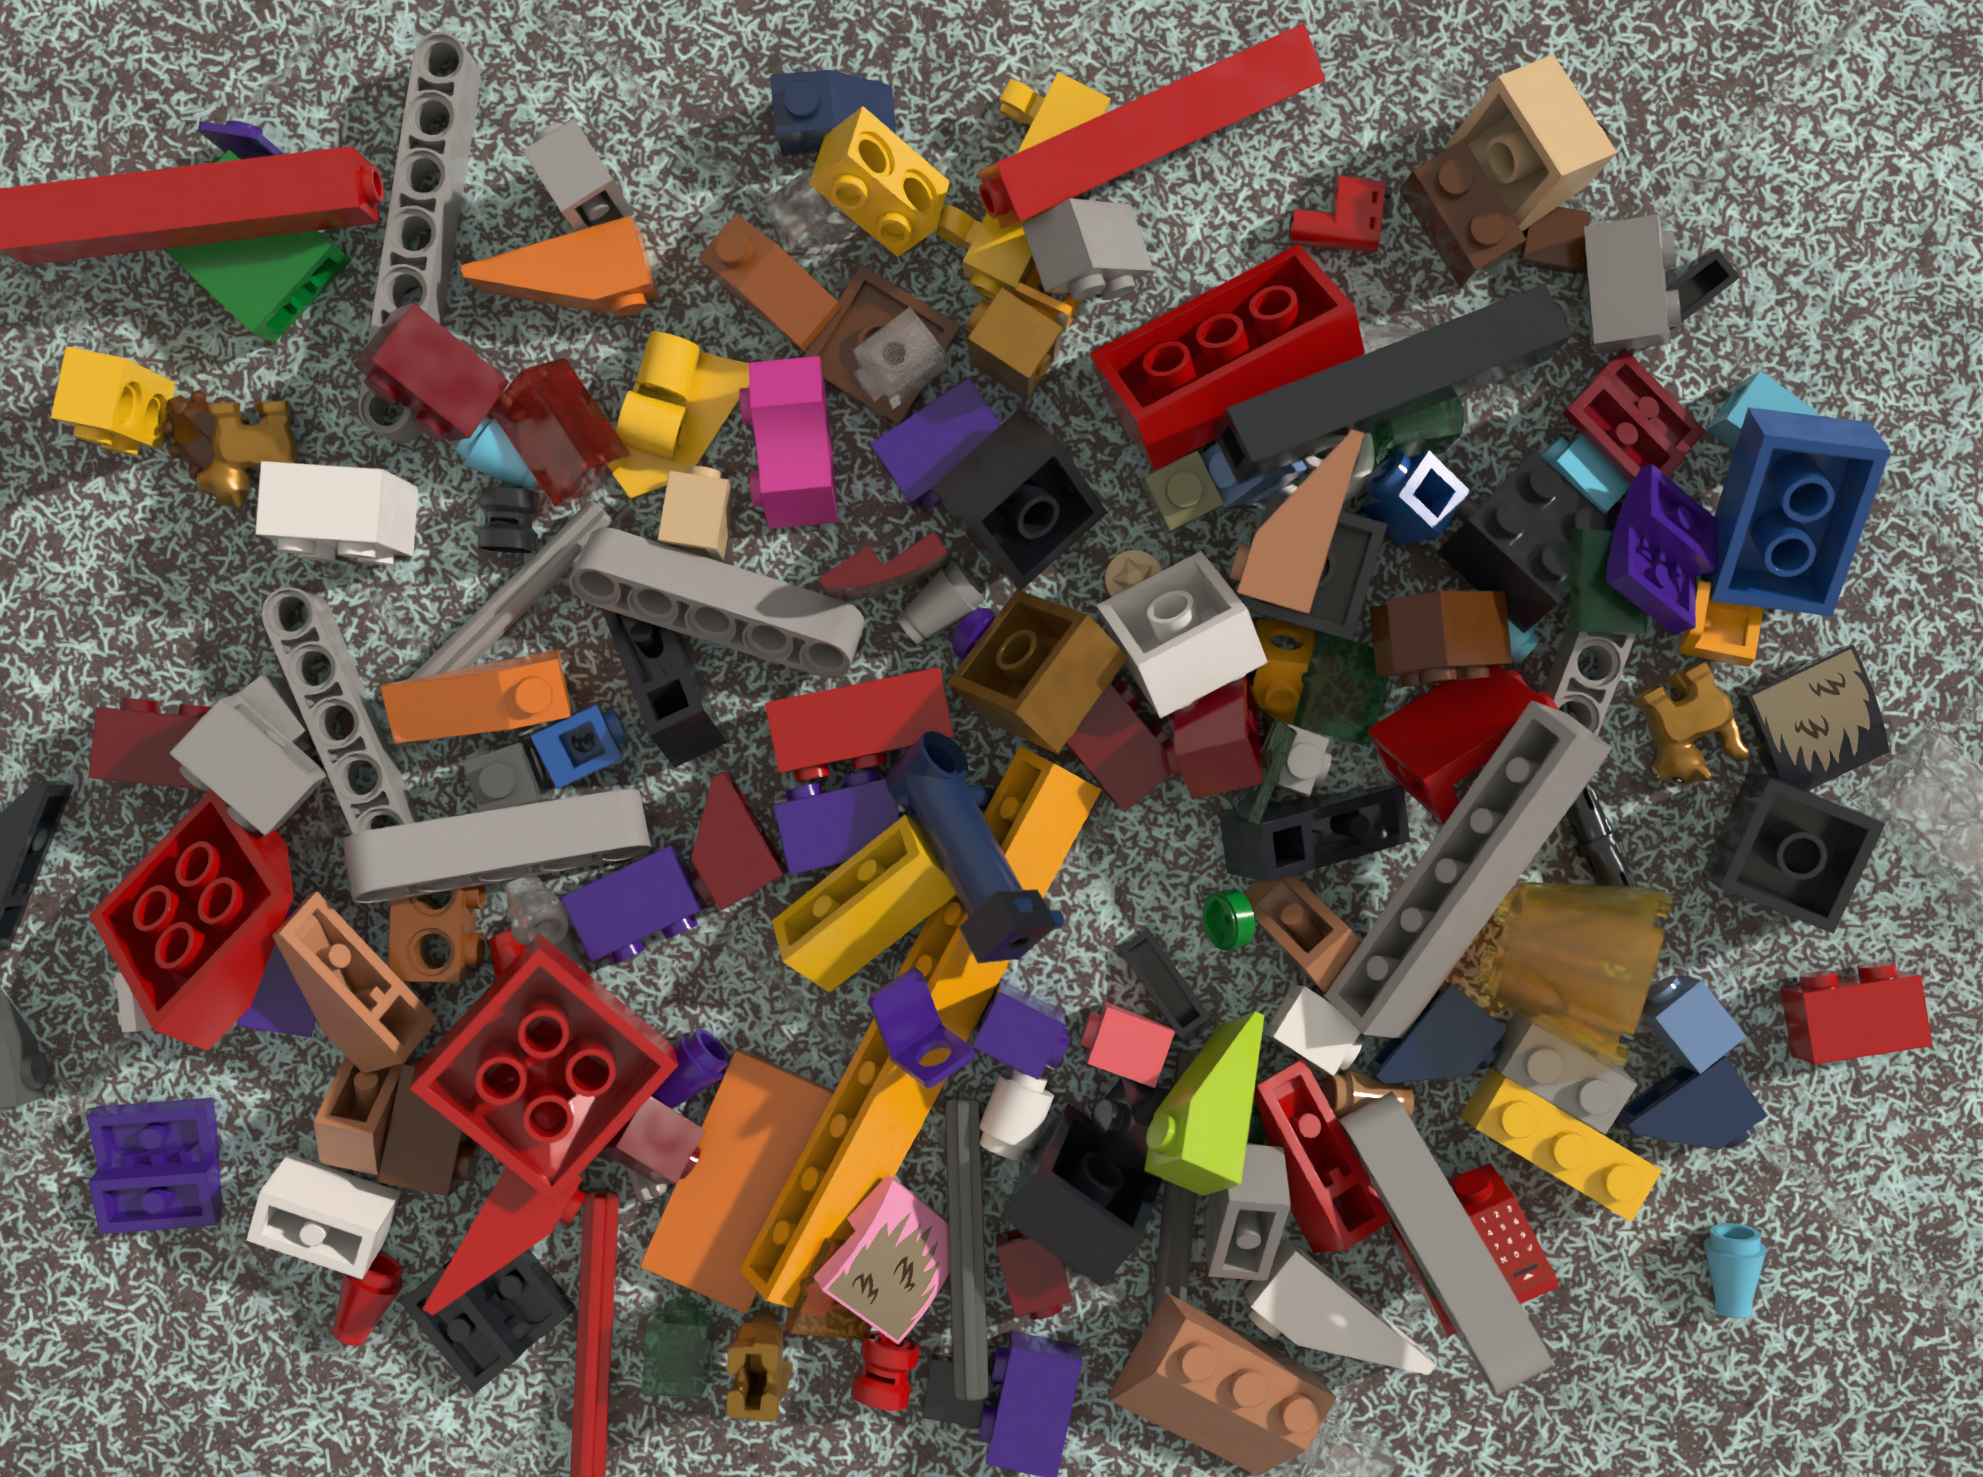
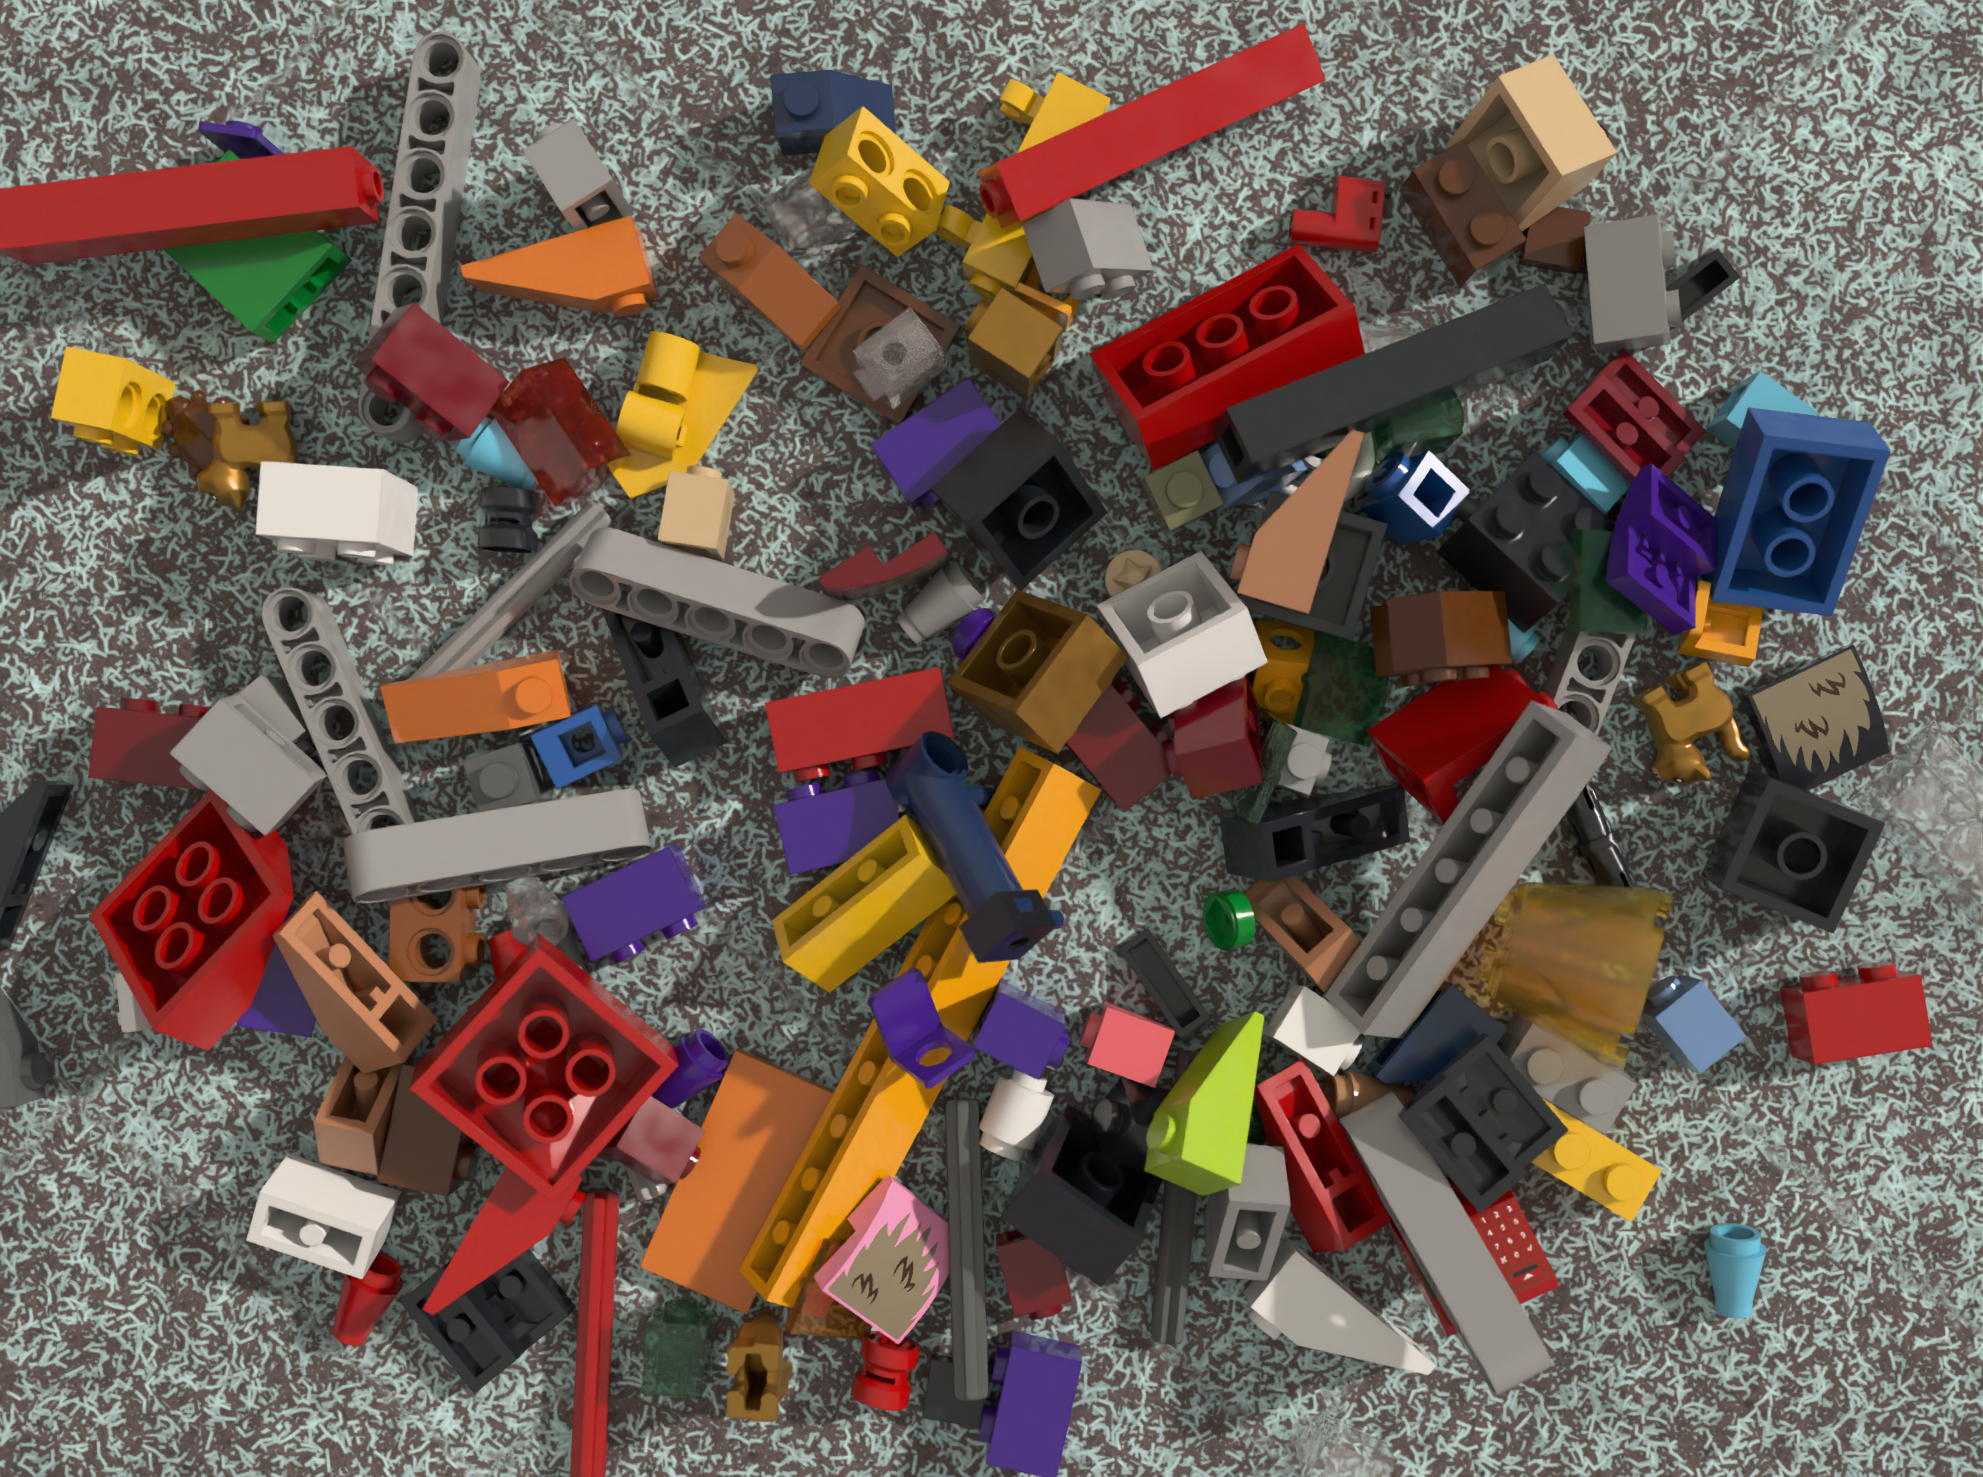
dark purple slope [87,1097,222,1234] -> none
dark red slope [691,772,789,911] -> none
dark pink brick [739,356,838,529] -> none
nougat slope [1108,1293,1337,1476] -> none
dark blue slope [1615,1055,1768,1150] -> none
none -> black slope [1397,1032,1569,1214]

